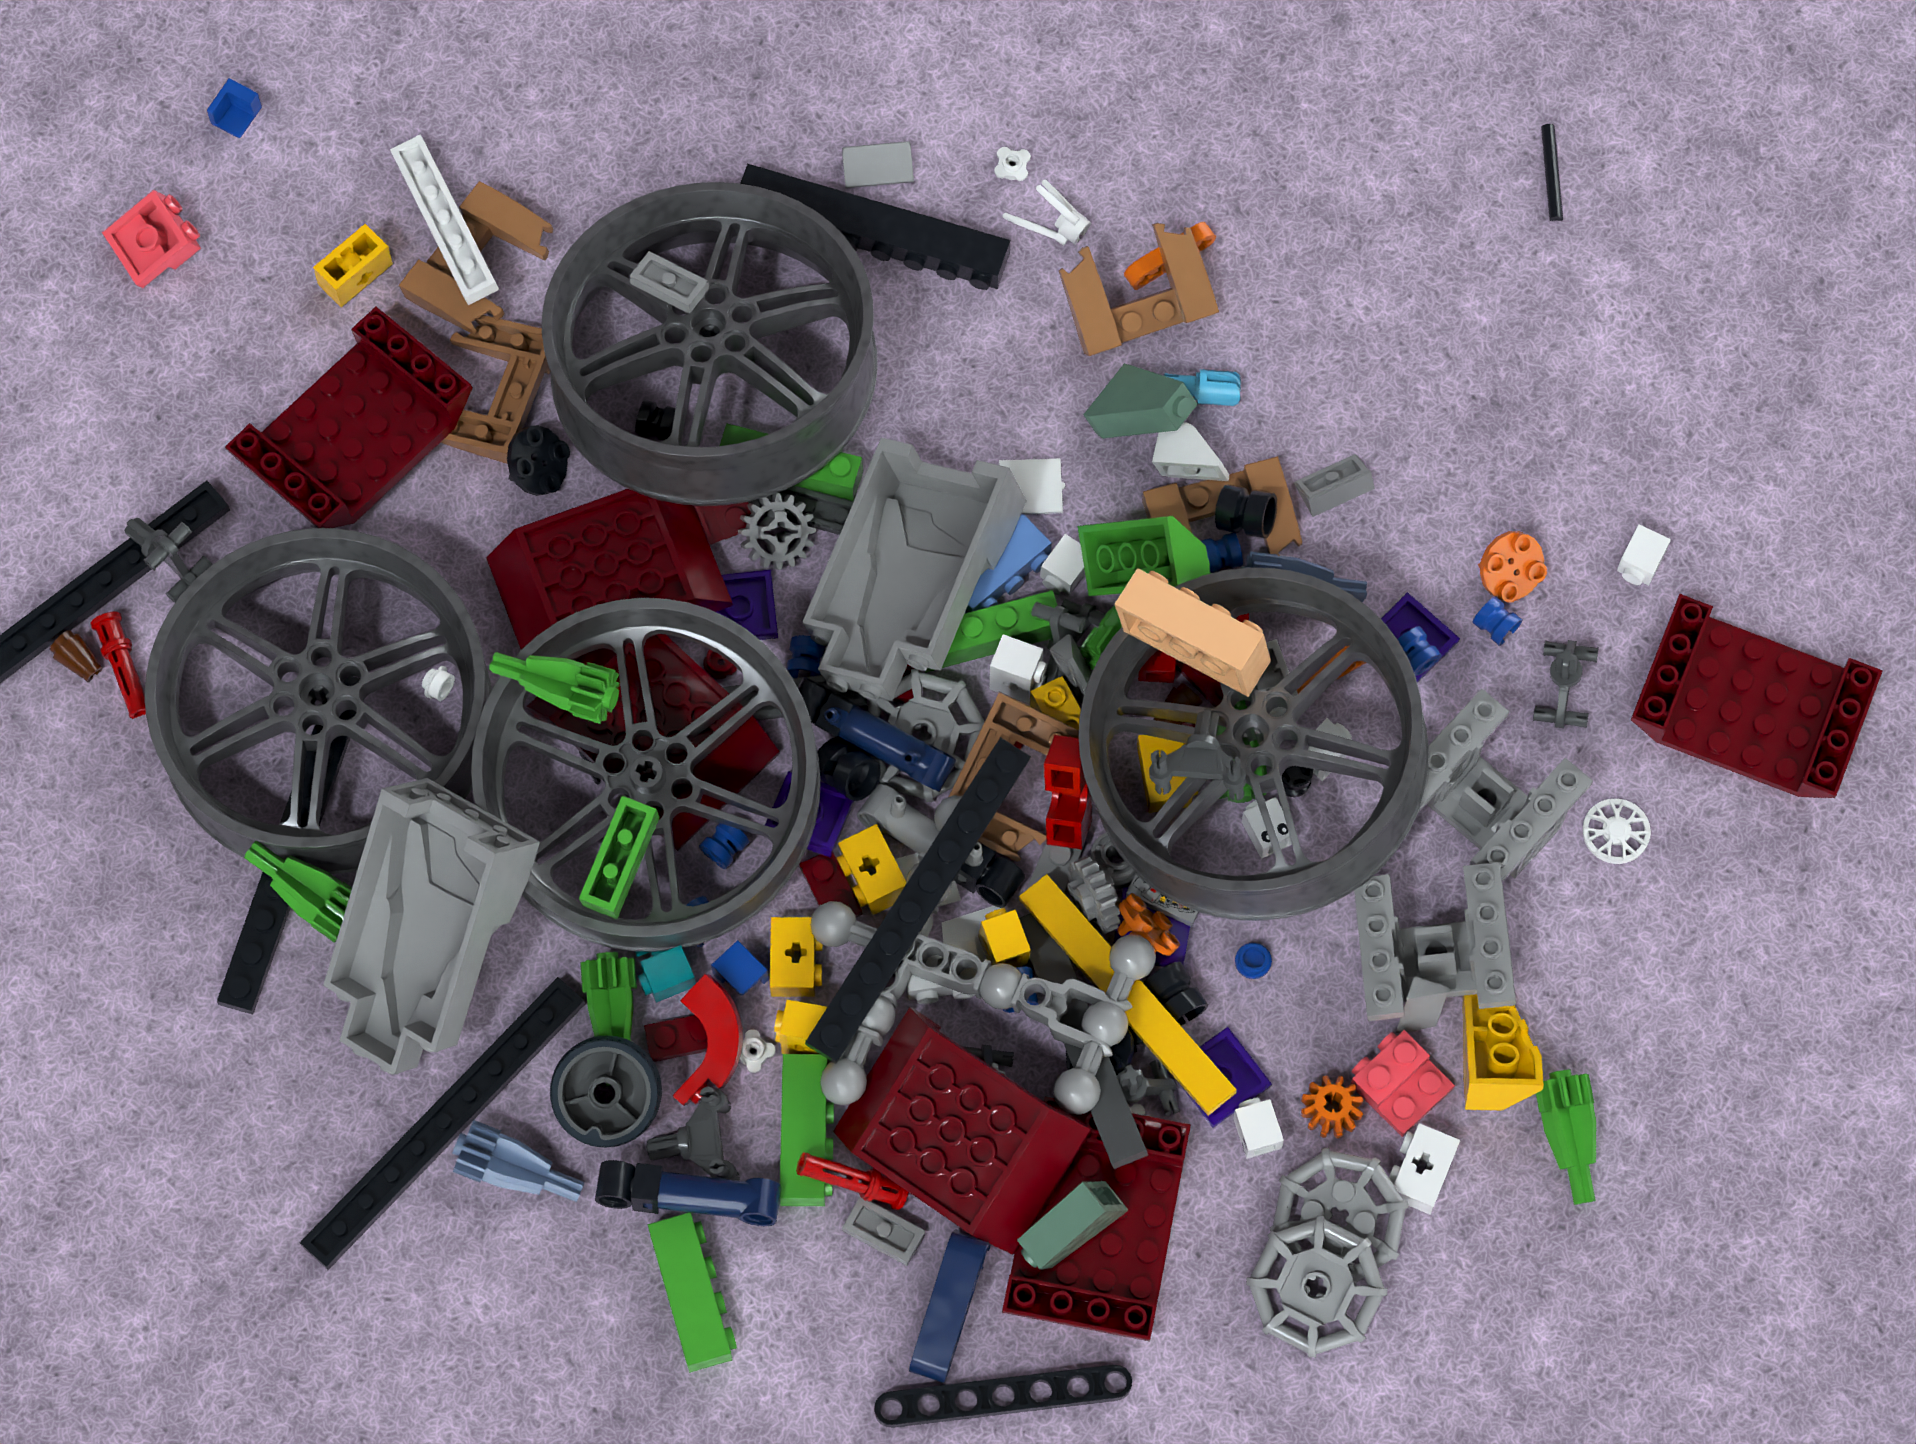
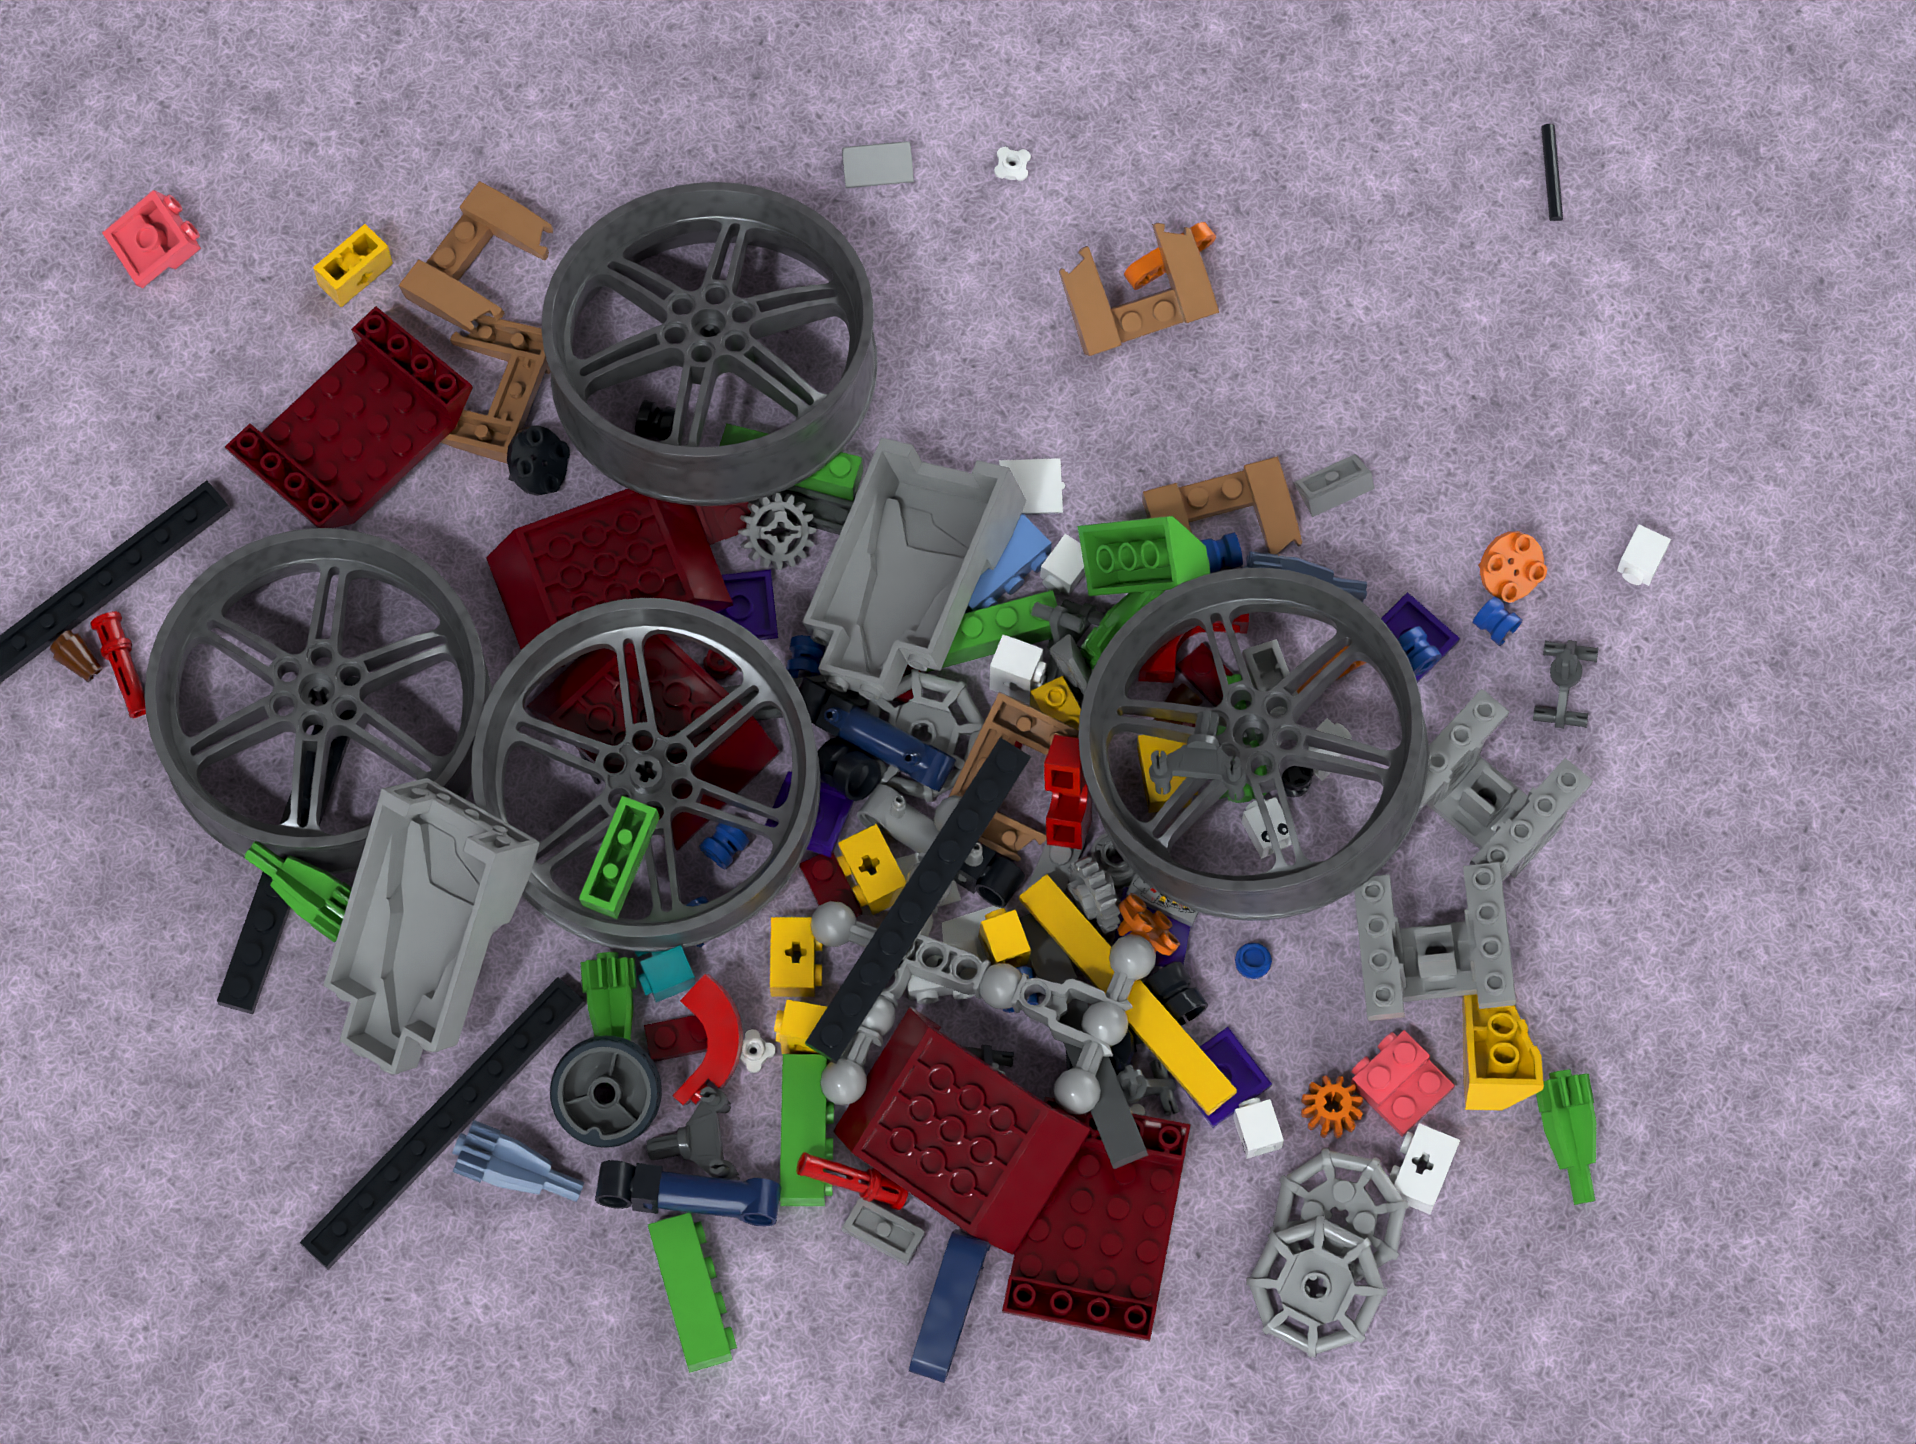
dark grey axle [124,518,213,603] -> none
blue panel [207,78,262,138] -> none
white plate [390,134,499,305] -> none
white plate [422,666,455,701] -> none
bright green piece [489,652,619,724] -> none
light grey plate [629,251,709,314] -> none
blue panel [711,940,769,996] -> none
black brick [740,163,1011,290] -> none
black beam [874,1365,1132,1428] -> none
white plant [1002,179,1091,246] -> none
sand green slope [1017,1181,1128,1269] -> none
sand green slope [1083,363,1198,439] -> none
light nougat brick [1115,568,1271,697] -> none
white slope [1152,422,1229,481] -> none
medium azure arm [1164,369,1241,406] -> none
black wheel [1215,485,1277,538] -> none
light grey slope [1396,976,1449,1033] -> none
white wheel [1582,799,1651,864] -> none
dark red slope [1631,594,1883,798] -> none

